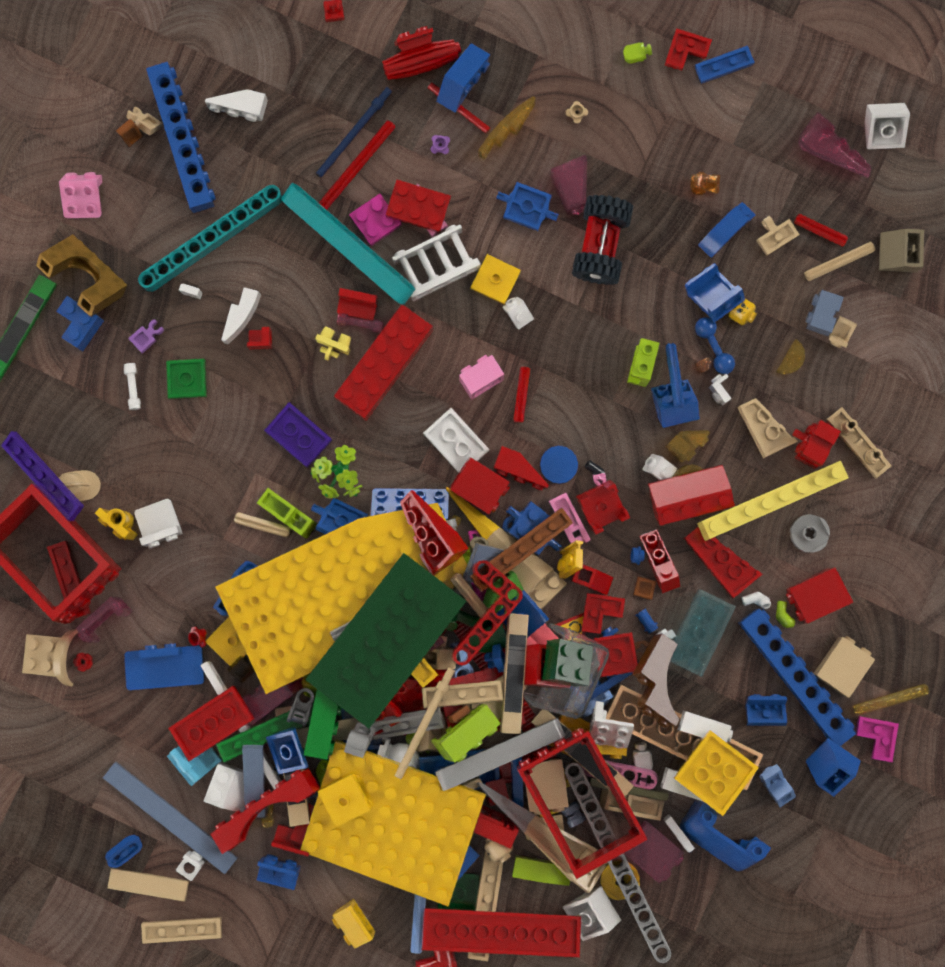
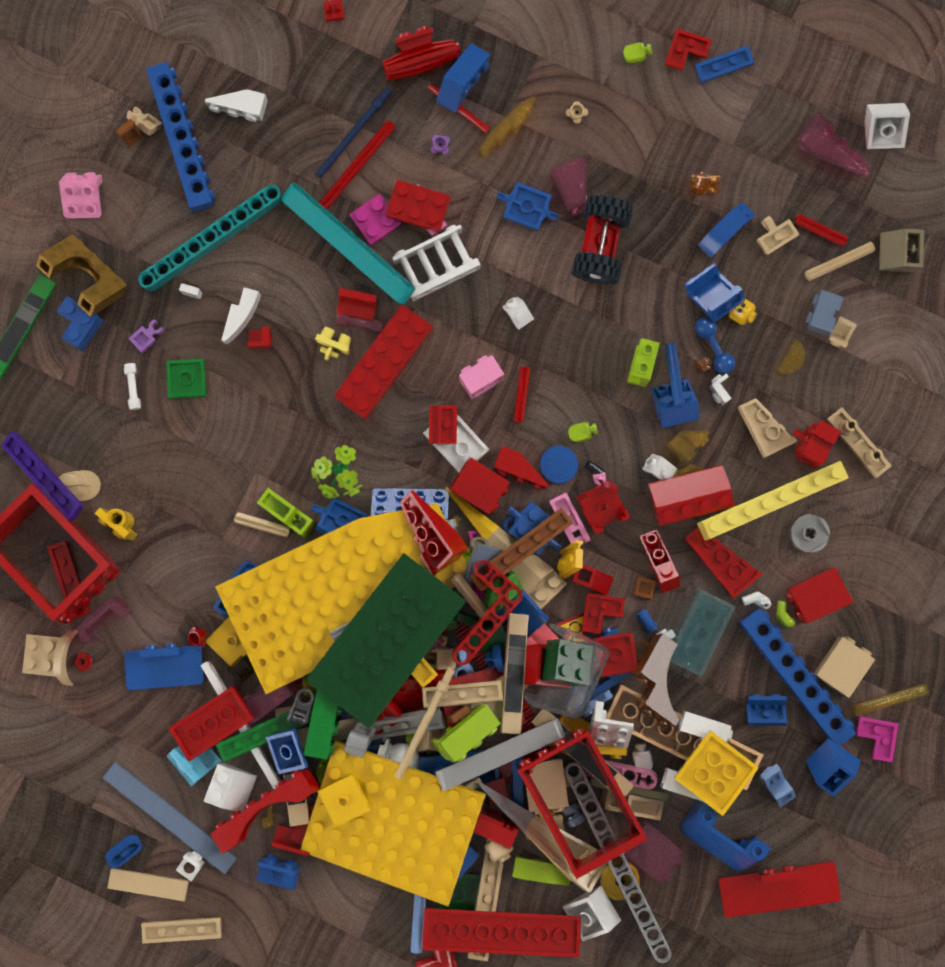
white bracket [134,499,183,549] -> none
sand blue tile [242,745,266,817] -> none
dark purple tile [264,402,332,468] -> none
yellow slope [332,898,375,949] -> none
yellow plate [471,254,521,305] -> none
blue plate [630,546,645,565] -> none
white tile [663,814,695,853] -> none
none -> red plate [429,405,457,445]
none -> lime arm [568,422,598,442]
none -> red bracket [718,861,841,918]

